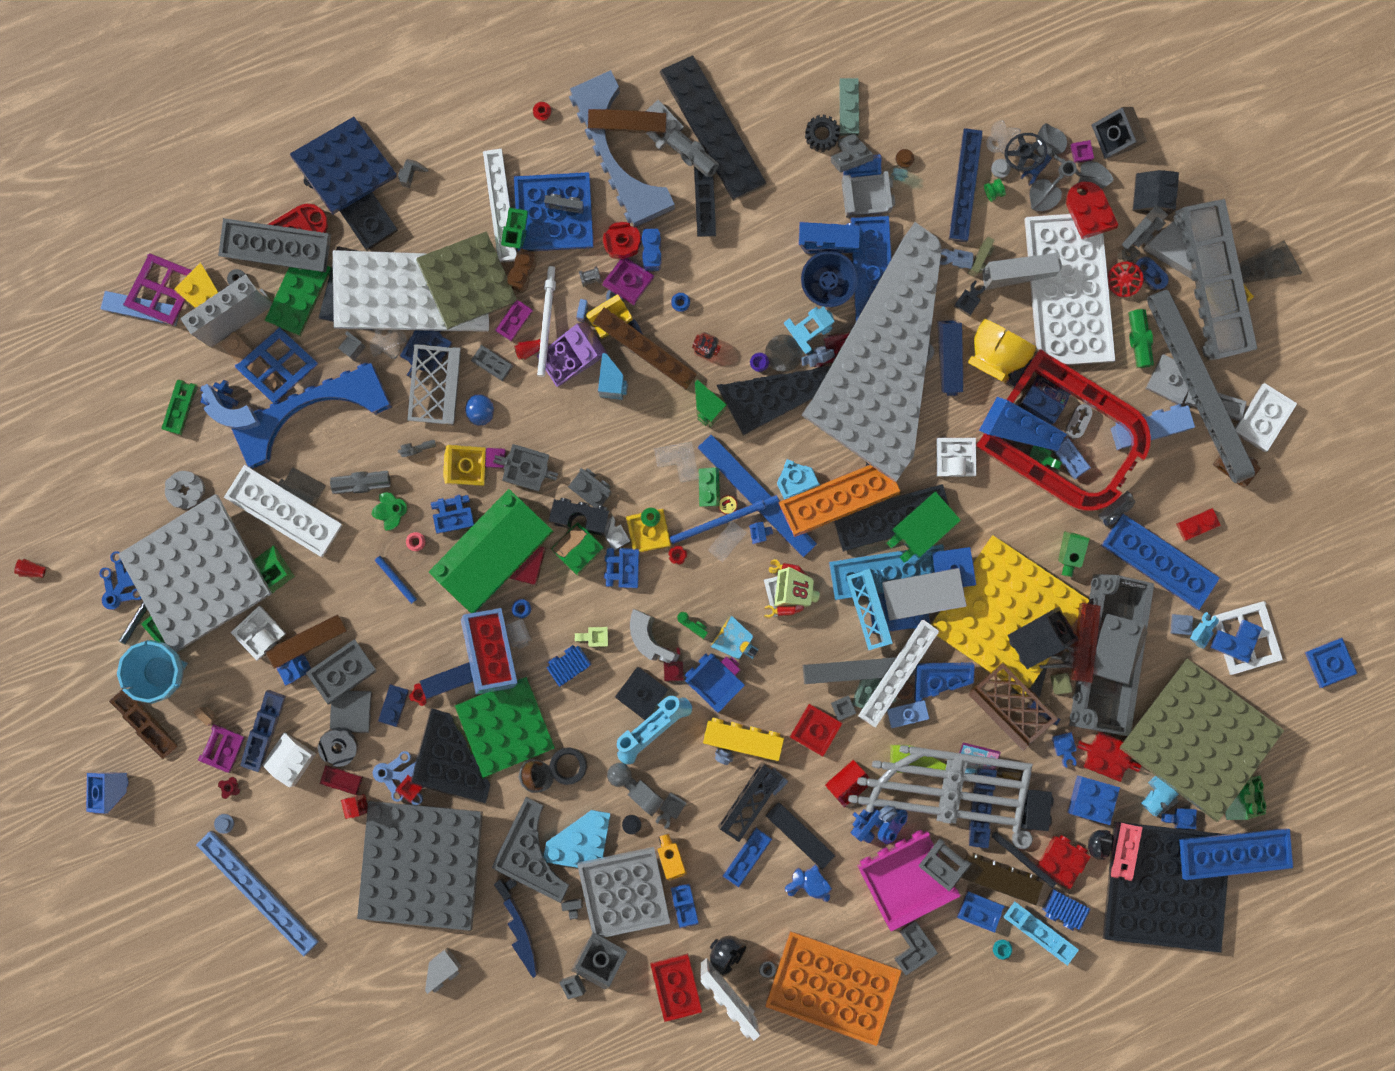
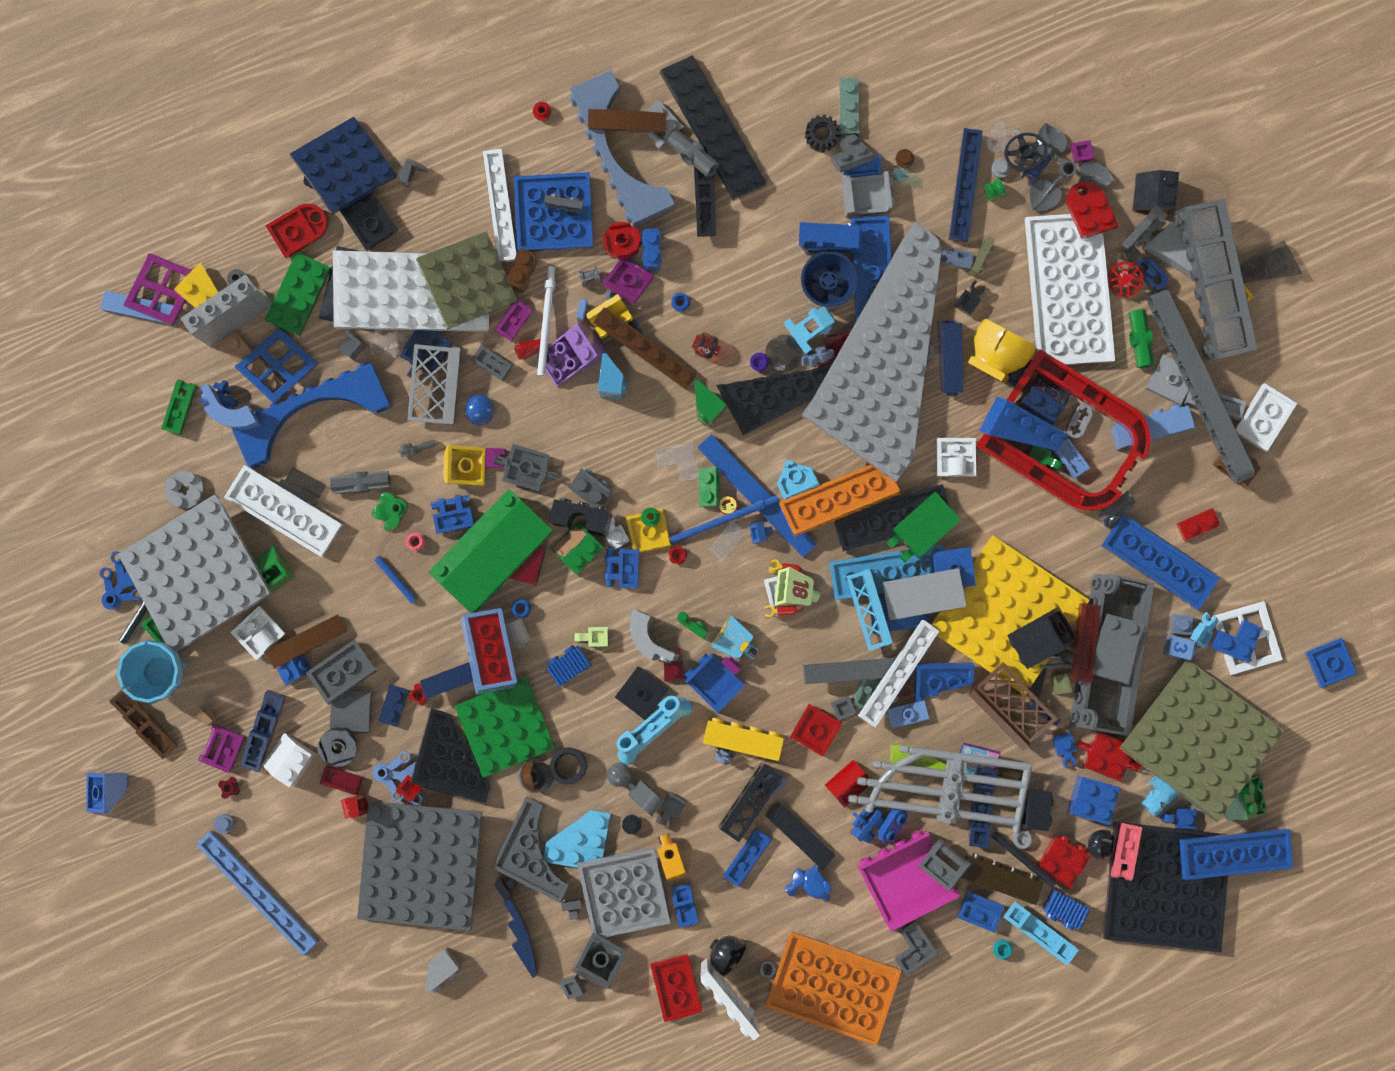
red cone [14,558,46,578] -> none
dark grey plate [218,218,331,272] -> none
green brick [501,208,528,249] -> none
sand blue plate [879,805,898,823] -> none
light grey slope [982,253,1062,290] -> none
green torso [1058,531,1090,577] -> none
black slope [1091,107,1147,159] -> none
none -> medium blue brick [1163,636,1196,660]

